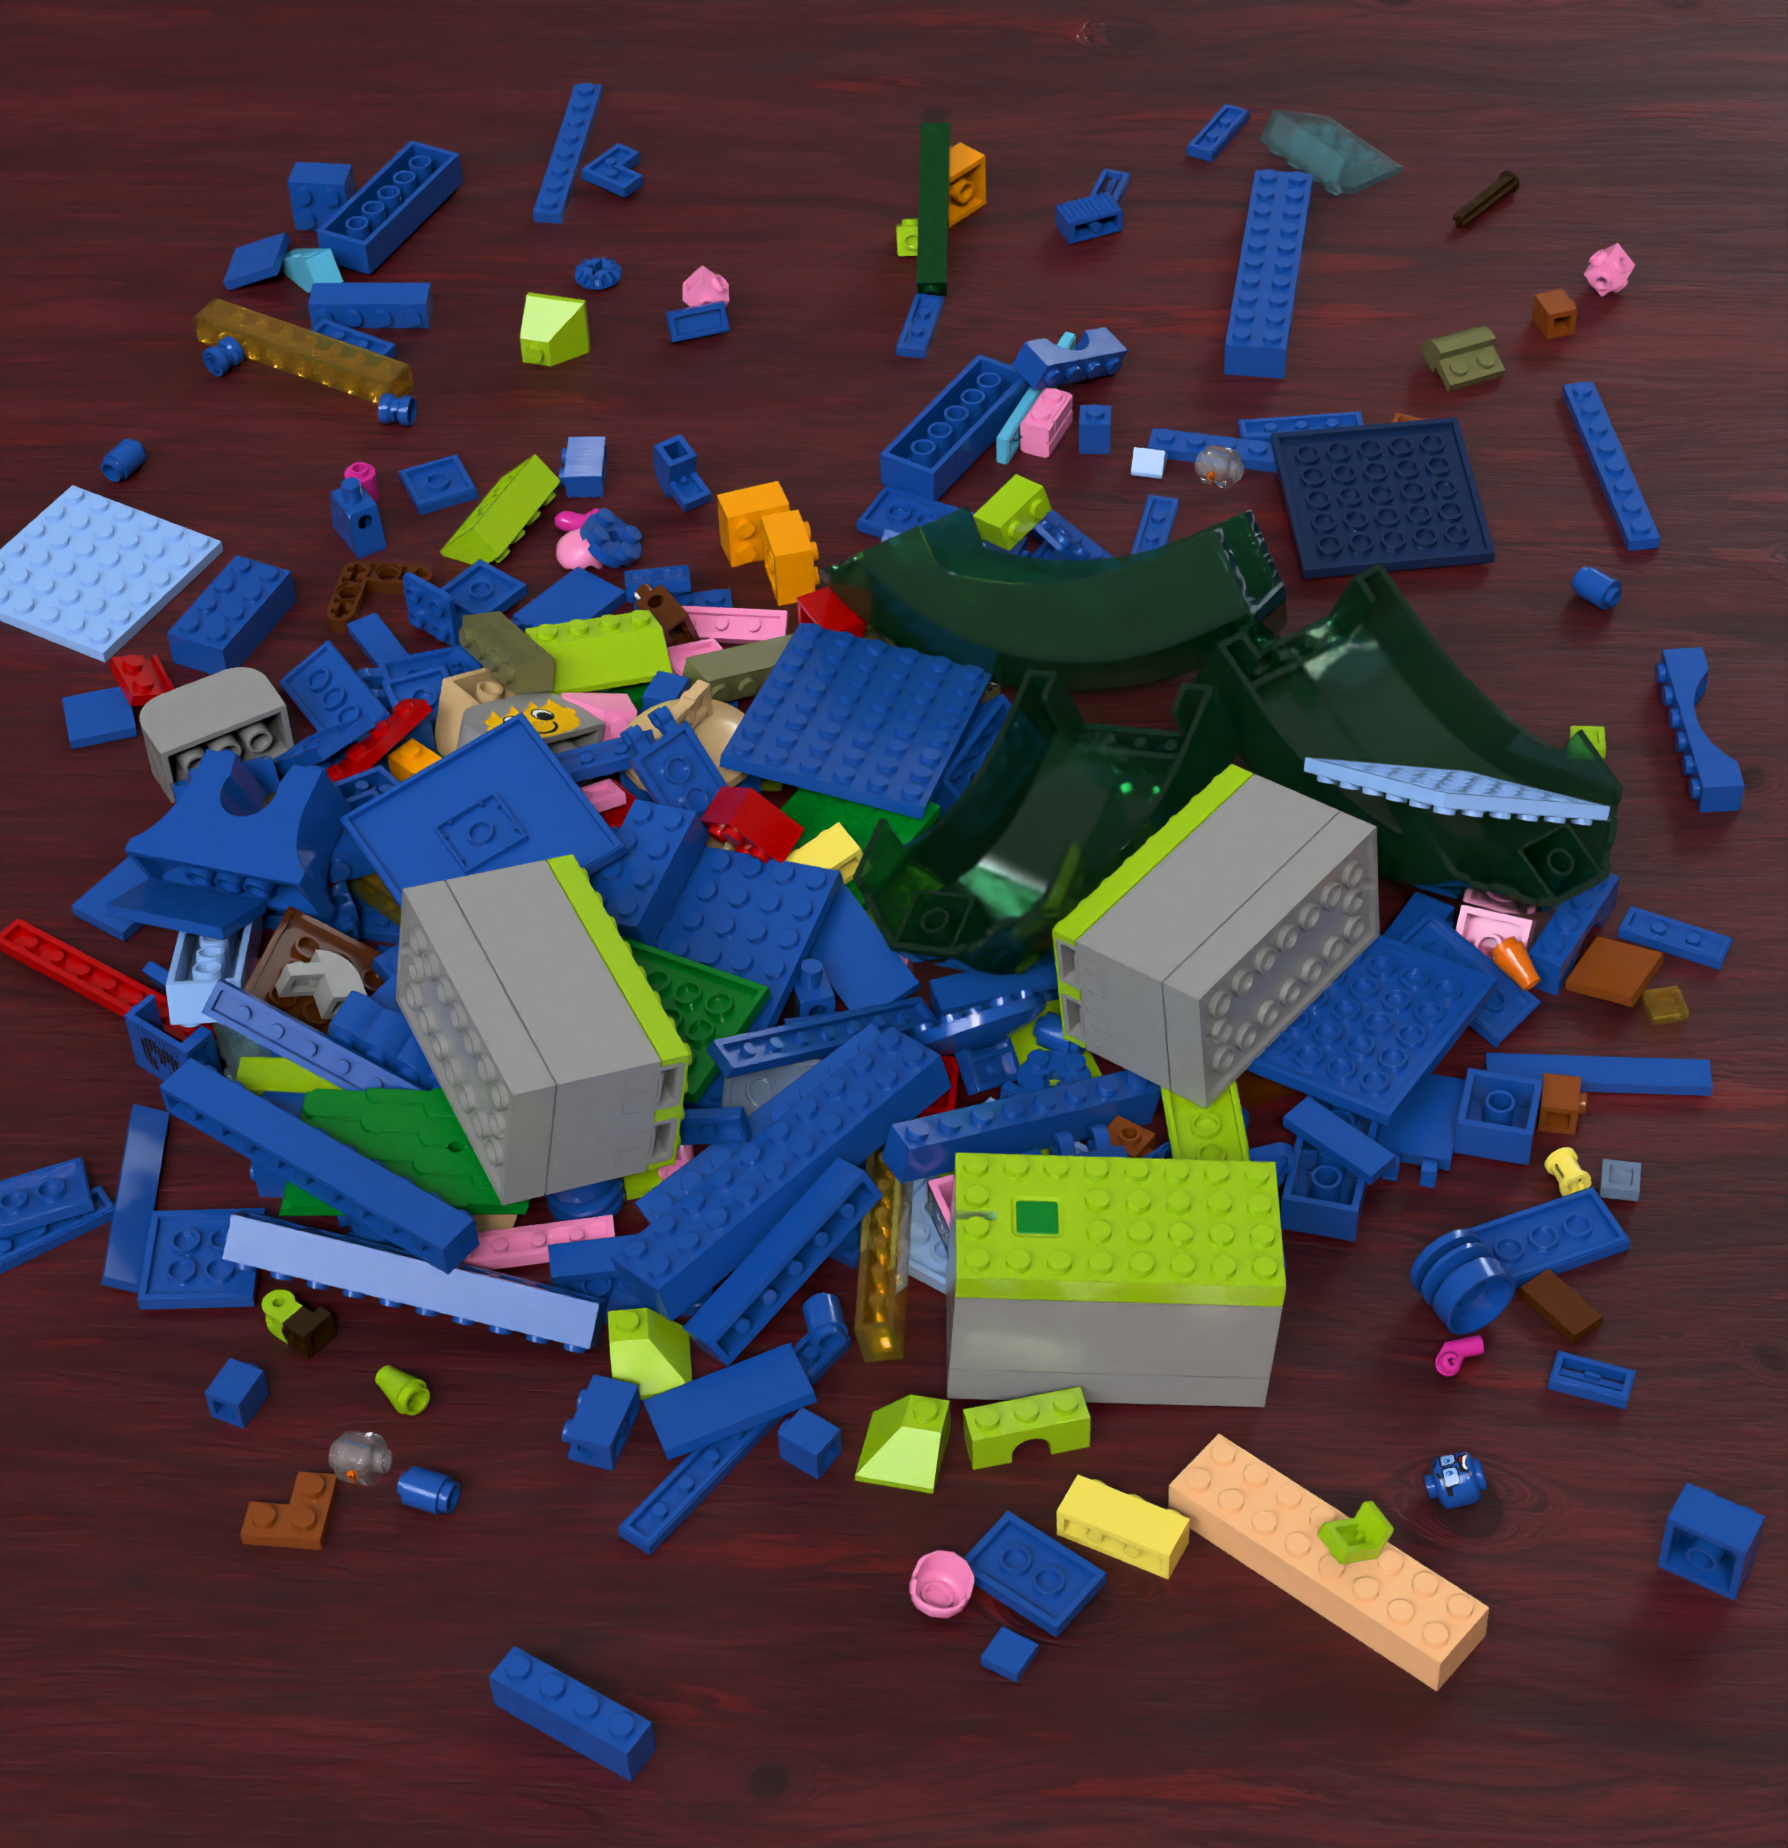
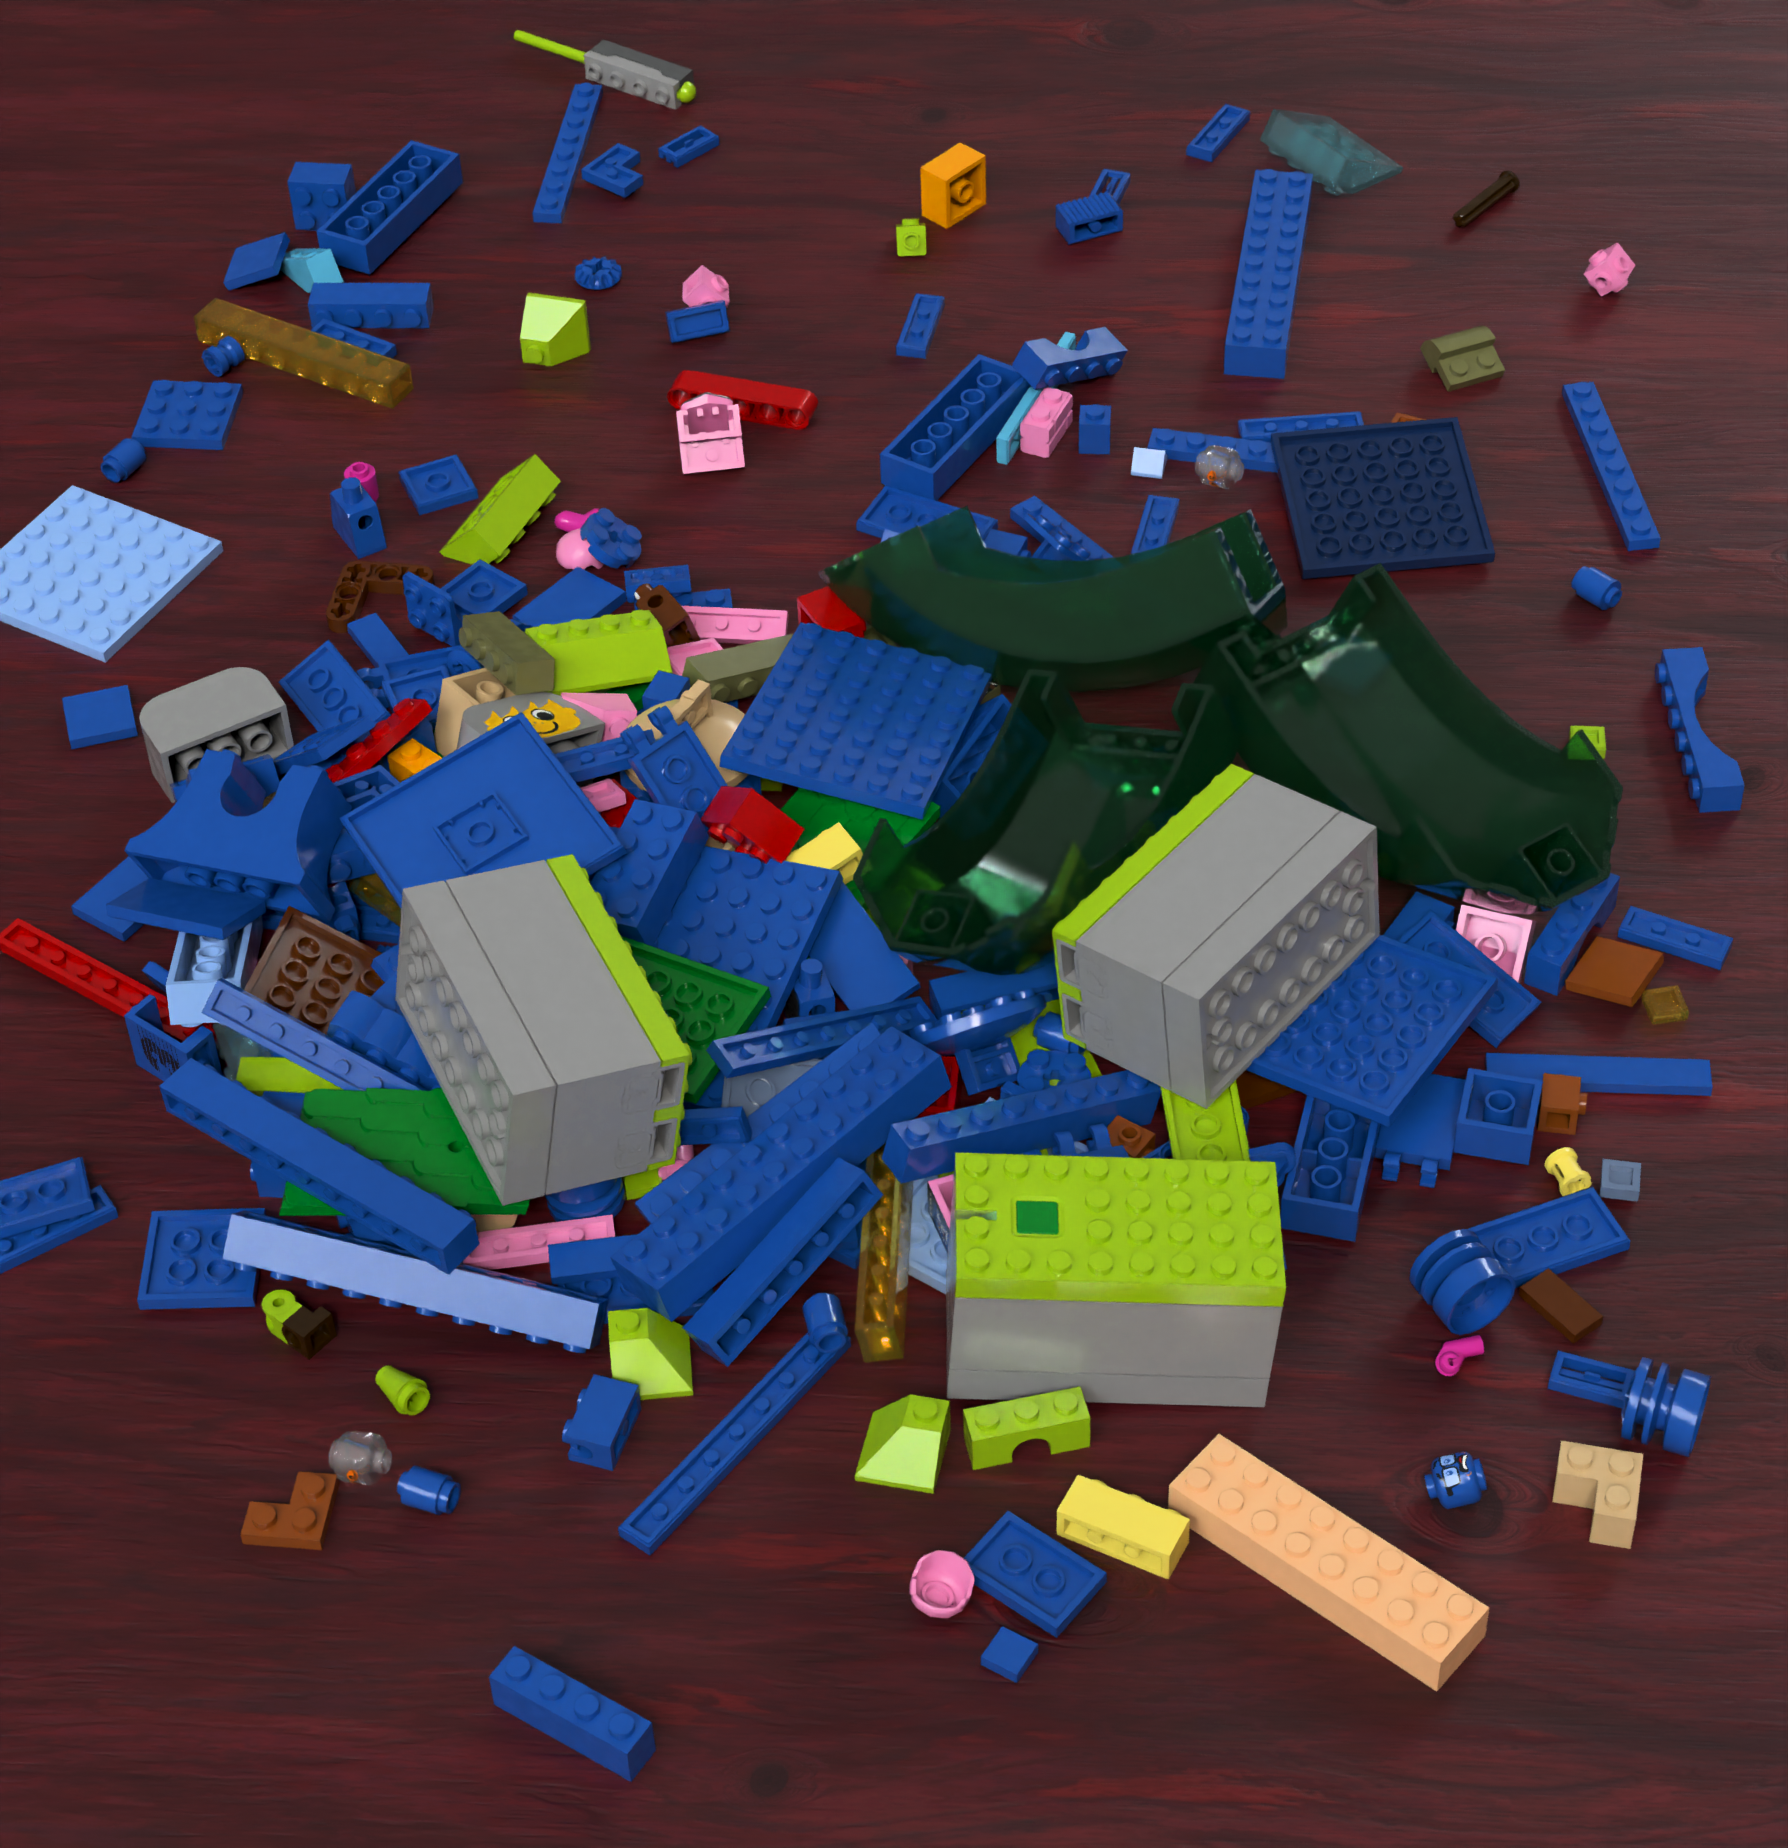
blue tile [101,1104,169,1293] -> none
red plate [109,655,175,706] -> none
blue brick [167,555,297,675] -> none
blue brick [205,1358,269,1429] -> none
light grey brick [275,950,367,1019] -> none
blue wheel [378,393,417,427] -> none
brick [559,436,608,499] -> none
blue tile [643,1343,817,1461] -> none
blue brick [653,434,712,513] -> none
light orange brick [717,481,790,567] -> none
light orange brick [761,510,820,606] -> none
blue brick [777,1407,842,1480] -> none
dark green brick [917,123,951,296] -> none
lime brick [973,474,1052,551] -> none
blue tile [1283,1096,1396,1185] -> none
light blue plate [1304,757,1610,826] -> none
lime bracket [1317,1501,1393,1565] -> none
orange cone [1491,936,1541,992] -> none
dark orange brick [1532,289,1577,340] -> none
blue brick [1658,1483,1765,1601] -> none
none -> blue plate [131,380,243,450]
none -> piece [514,30,696,110]
none -> blue tile [658,125,720,168]
none -> red beam [667,370,819,430]
none -> bright pink piece [676,392,745,474]
none -> tan brick [1552,1441,1643,1549]
none -> blue wheel [1621,1357,1711,1457]

